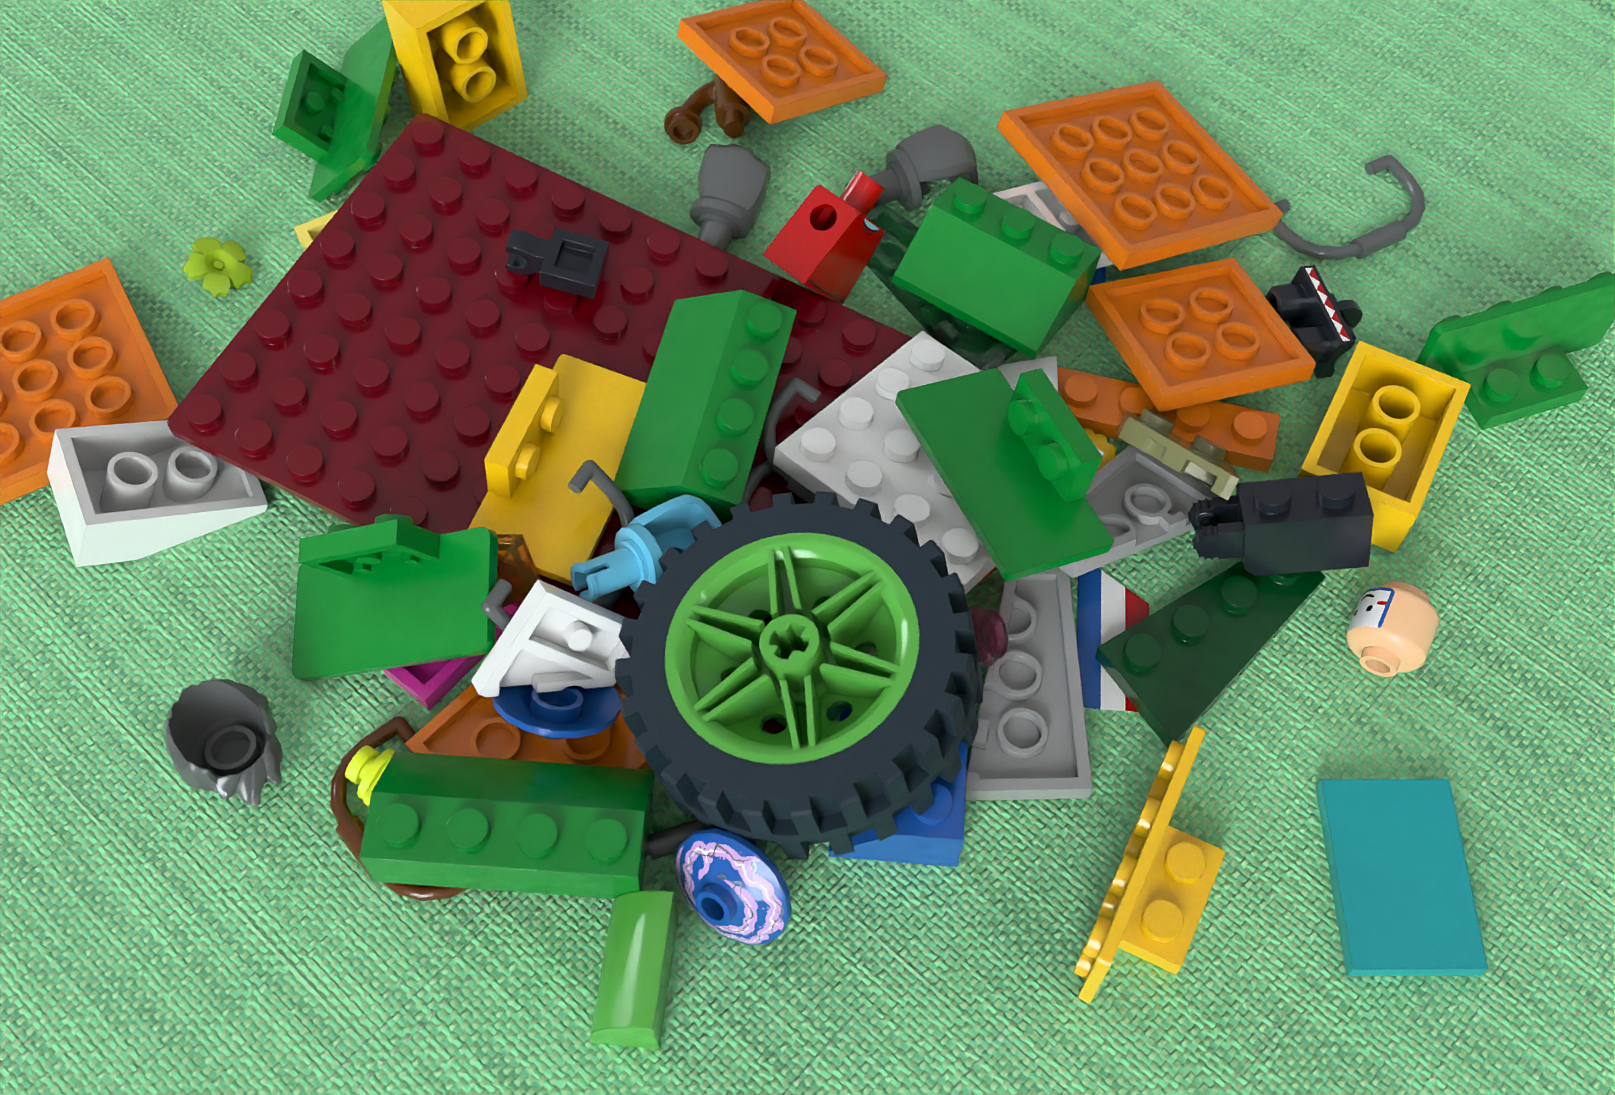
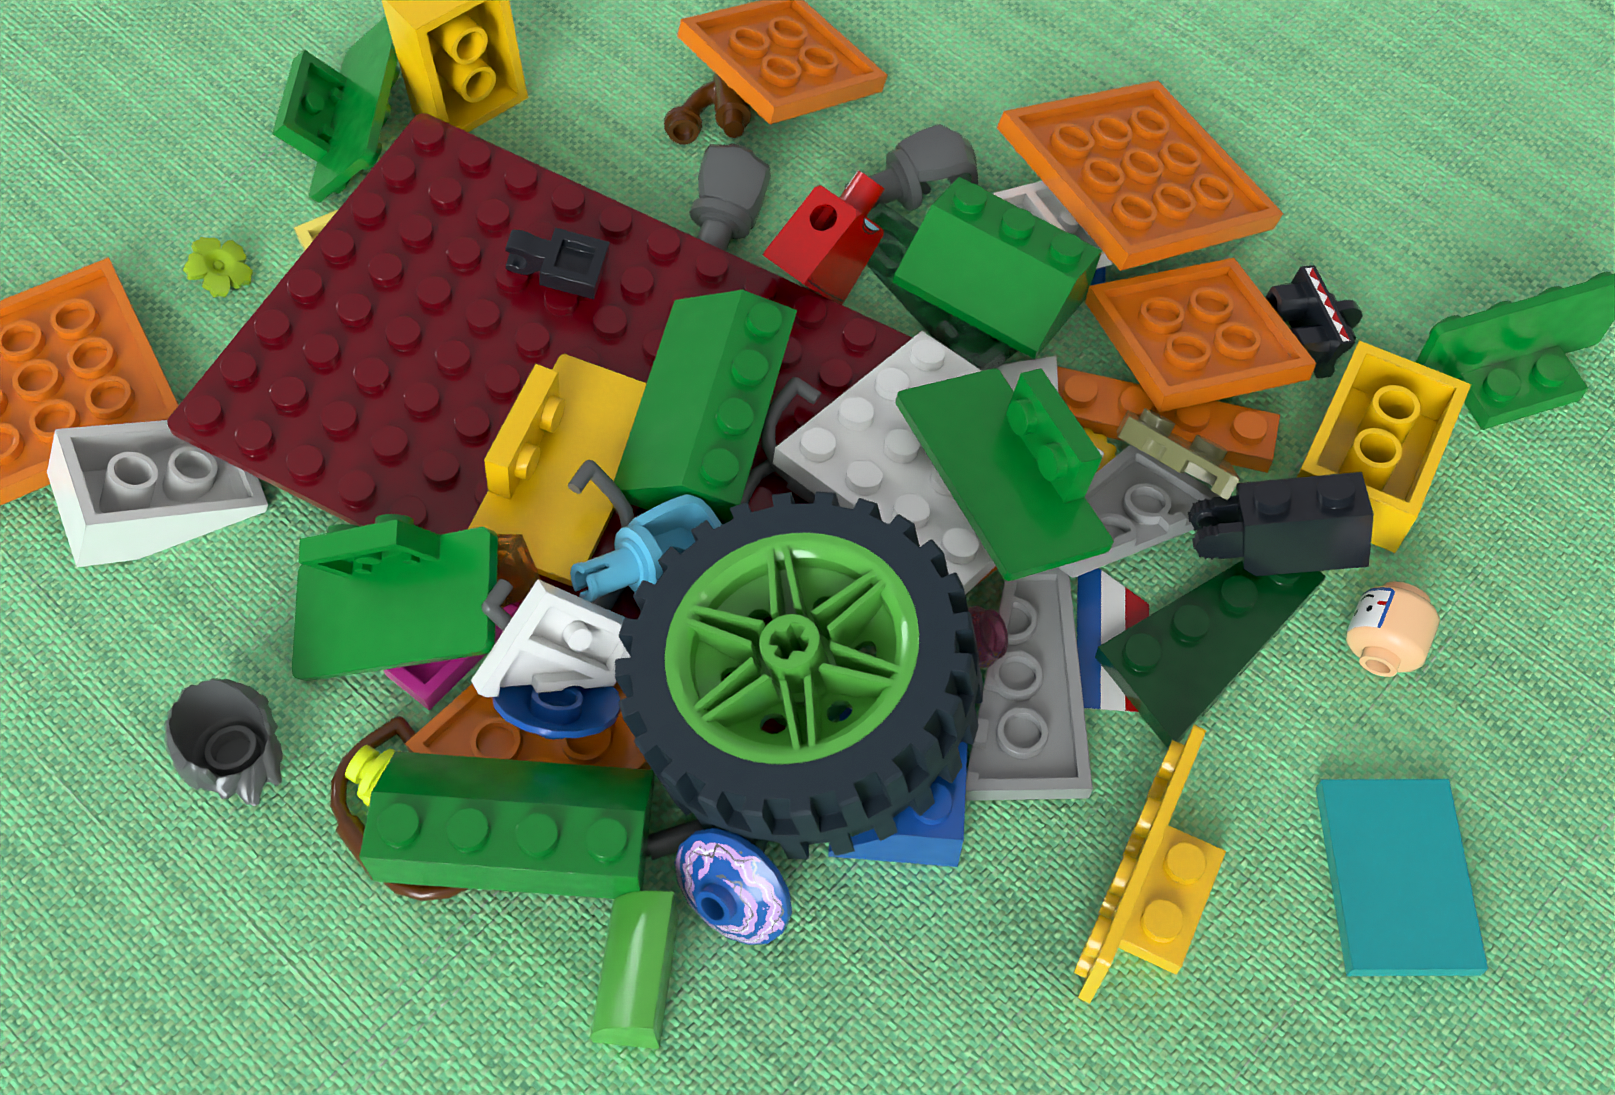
dark grey piece [1272,155,1425,260] -> none

